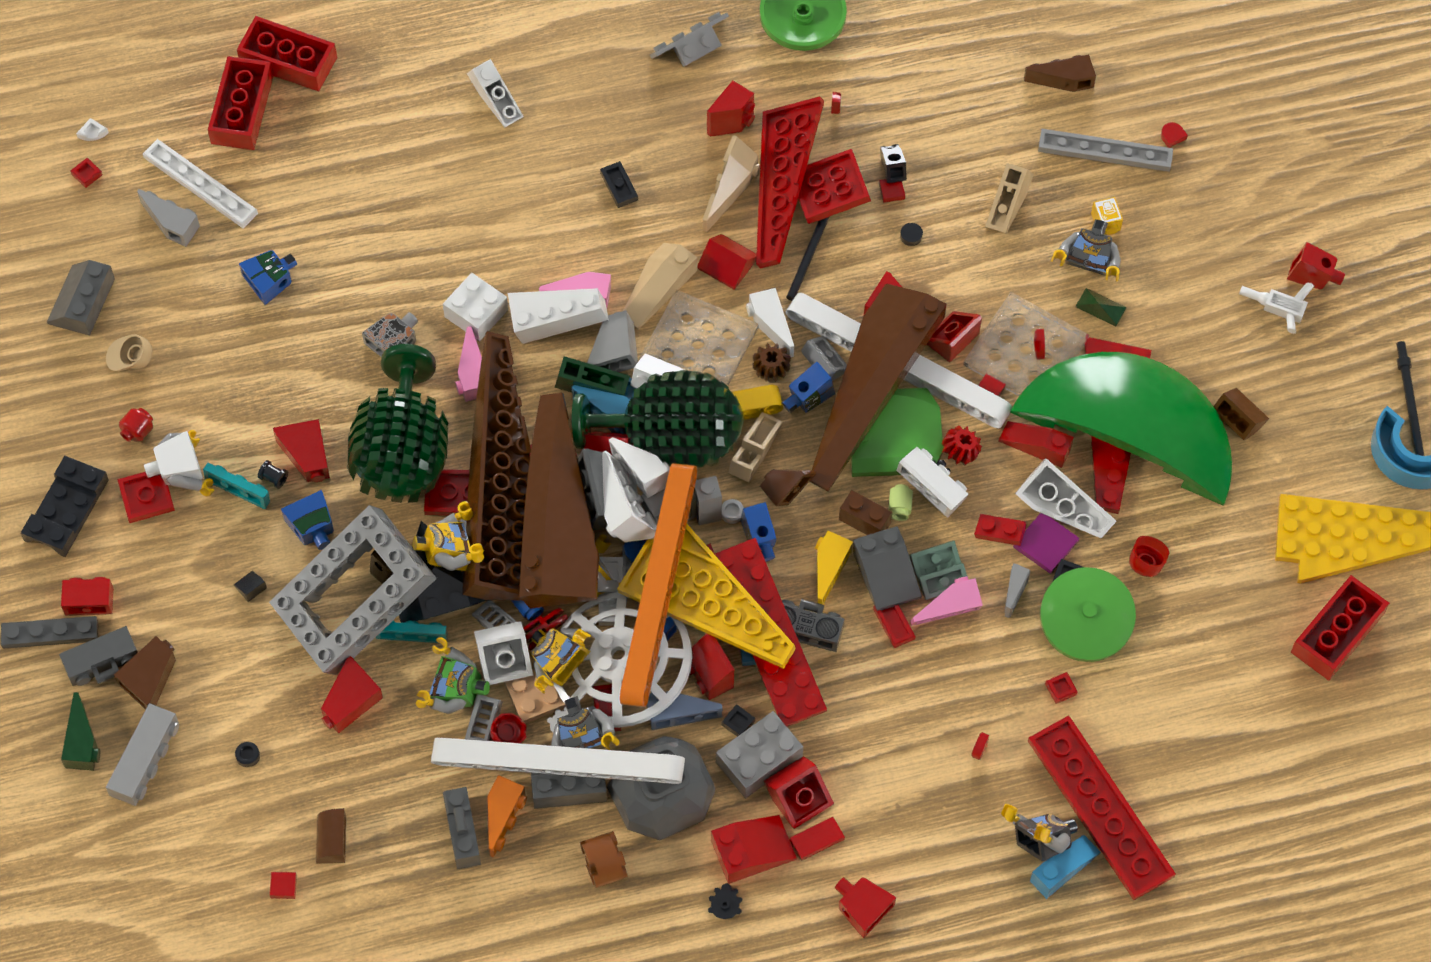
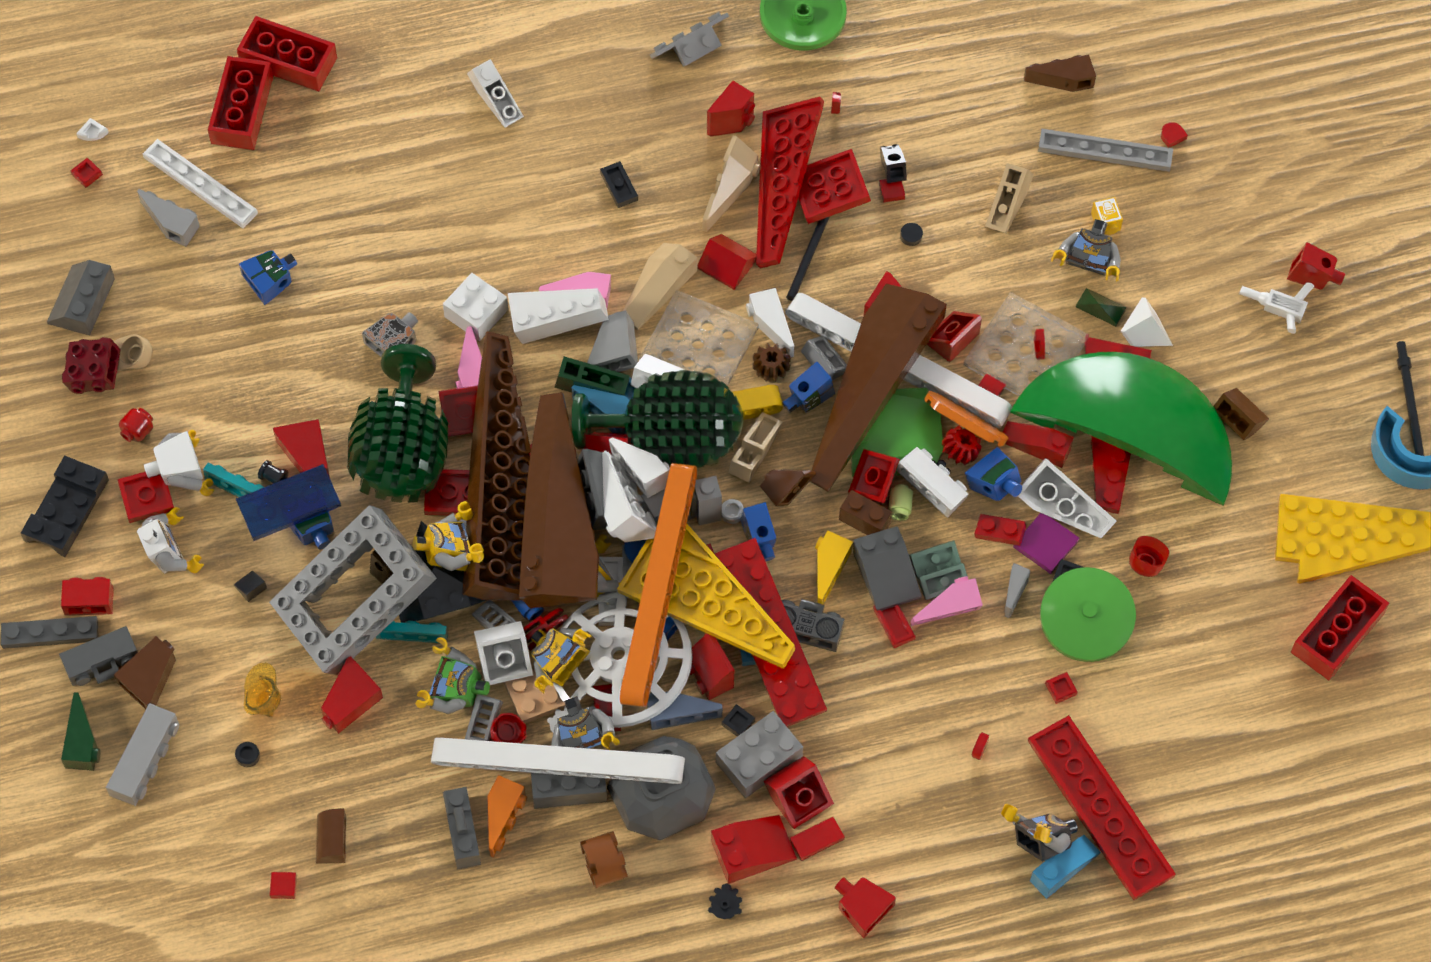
none -> dark red brick [62,337,121,394]
none -> torso [137,507,204,574]
none -> clear blue tile [236,464,341,541]
none -> clear yellow piece [244,662,281,717]
none -> red tile [438,385,478,437]
none -> red slope [848,449,900,505]
none -> orange tile [924,391,1008,446]
none -> blue torso [965,447,1022,501]
none -> white slope [1121,297,1173,347]

